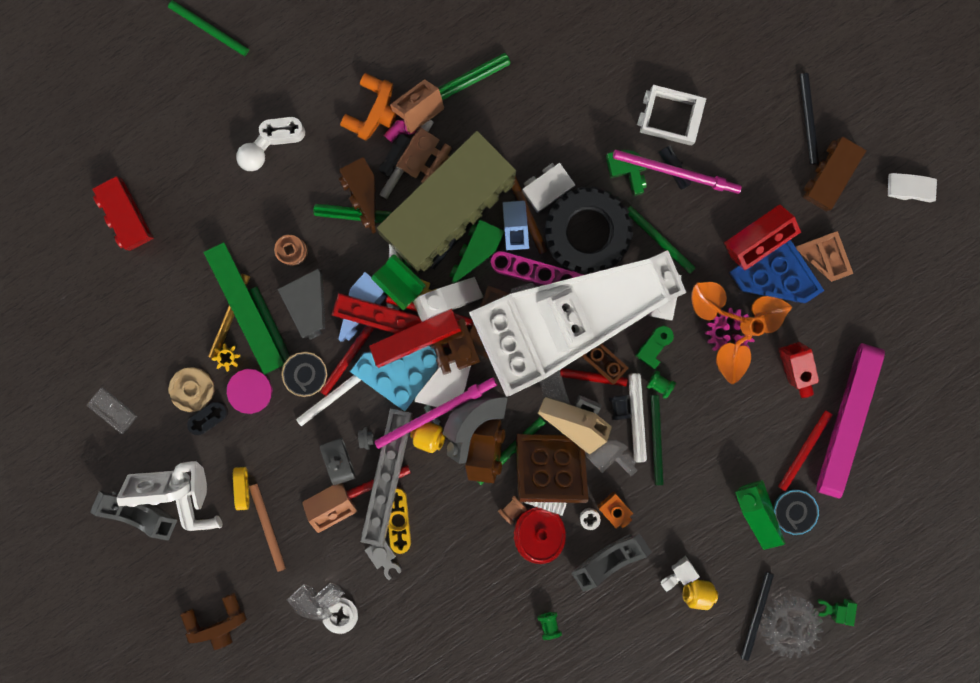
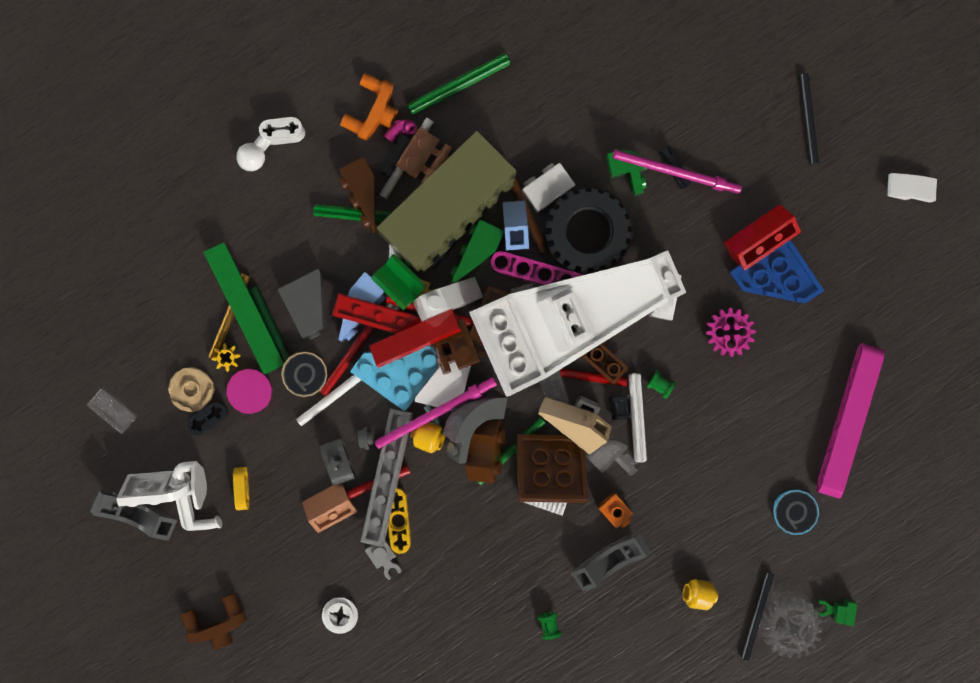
red brick [92,176,154,251] -> none
green bar [168,0,249,57] -> none
nougat bar [249,484,286,572] -> none
nougat wheel [274,235,308,266] -> none
clear brick [287,583,344,621] -> none
nougat panel [390,79,444,133] -> none
nougat bush [498,495,528,525] -> none
red shield [514,507,566,564] -> none
white bush [580,508,601,530] -> none
green bar [628,206,696,274] -> none
green leg [634,326,674,369] -> none
white window [637,85,706,146] -> none
dark green bar [650,395,664,485] -> none
white piece [660,556,700,592] -> none
orange plant [691,282,792,384] -> none
green slope [735,480,786,550] -> none
red torso [778,342,819,398] -> none
red bar [778,410,833,491] -> none
nougat wing [795,231,853,282] -> none
reddish brown brick [803,137,867,211] -> none

